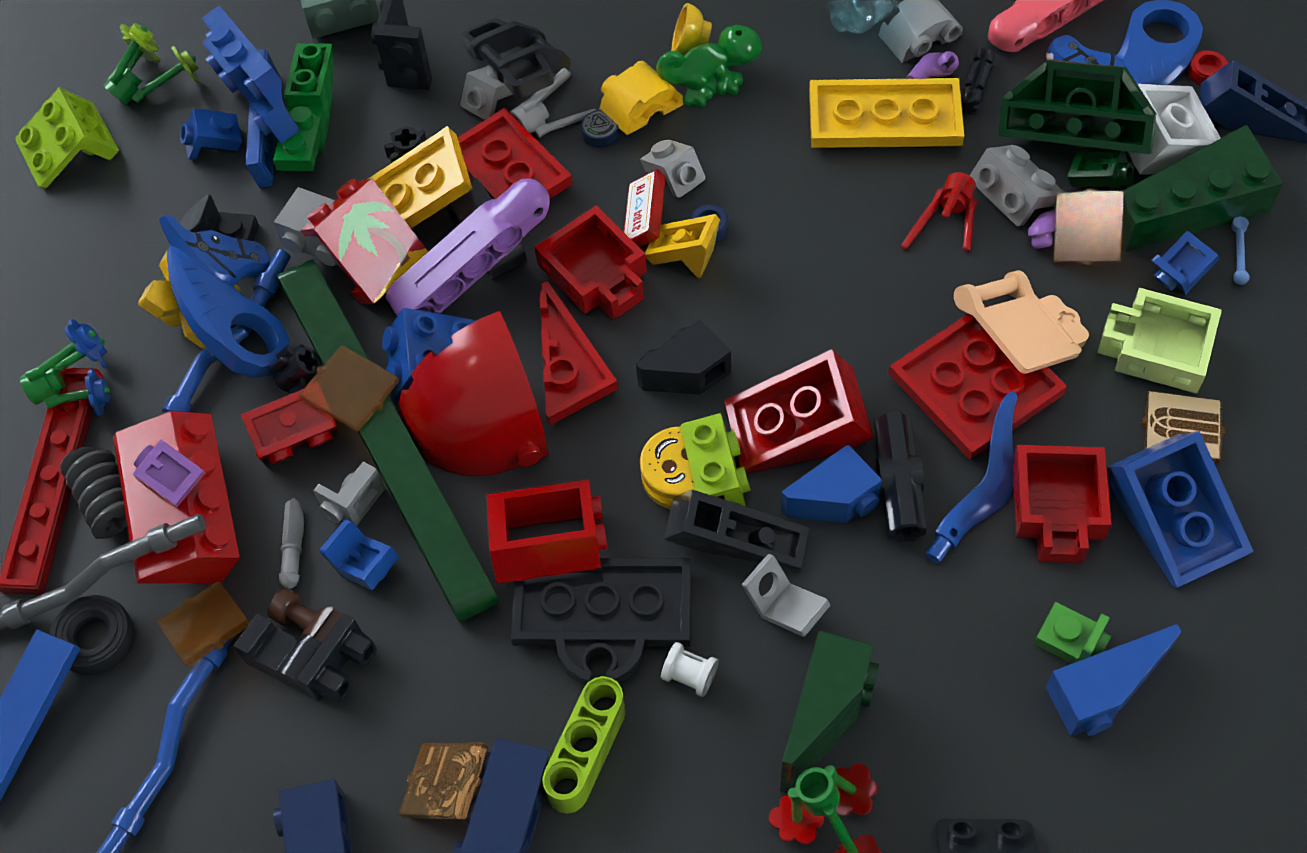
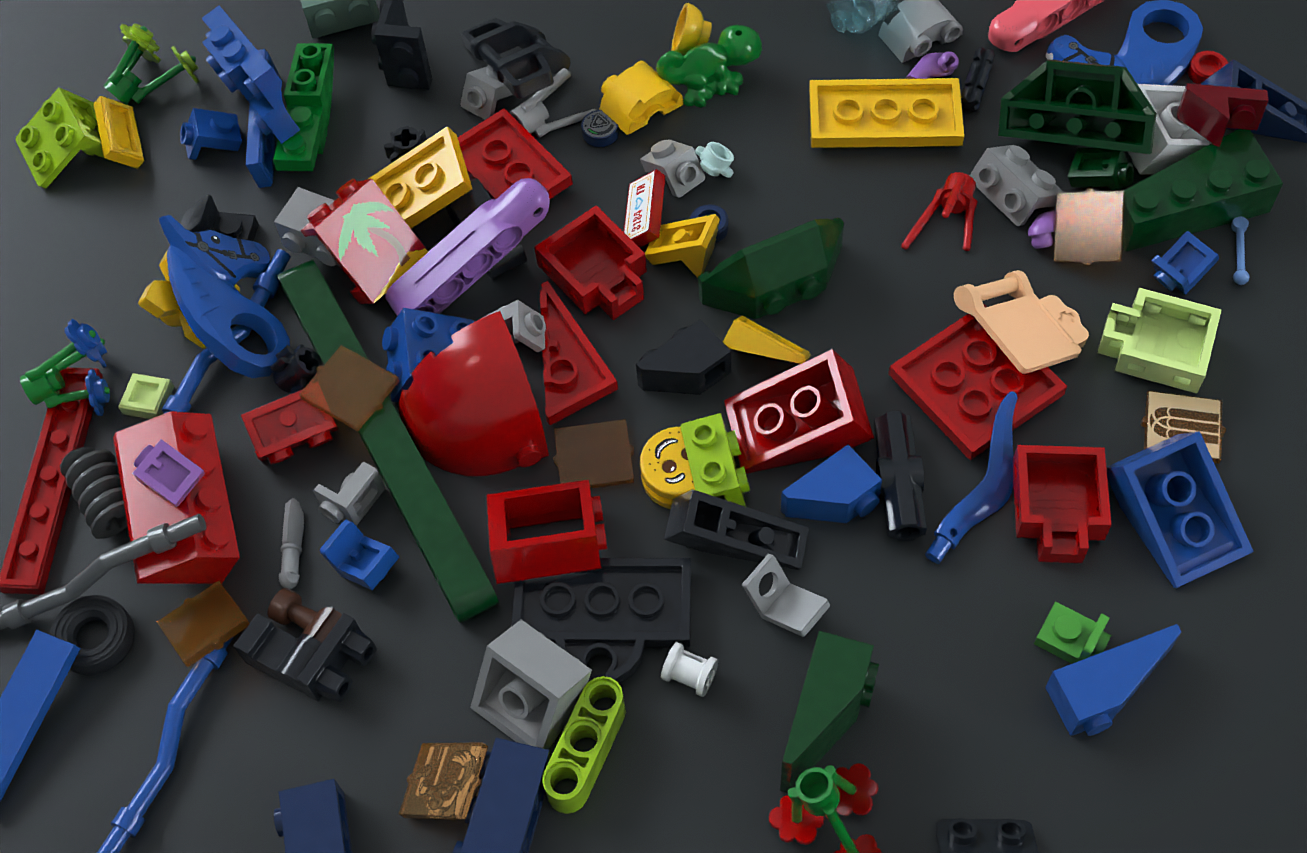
none -> yellow tile [94,96,144,169]
none -> yellowish green tile [118,373,174,419]
none -> light grey slope [470,619,592,750]
none -> light grey bracket [482,300,546,352]
none -> clear orange piece [553,419,634,488]
none -> light aqua plate [695,142,734,178]
none -> dark green wedge [698,218,844,319]
none -> yellow slope [723,316,811,364]
none -> dark red slope [1177,83,1268,147]

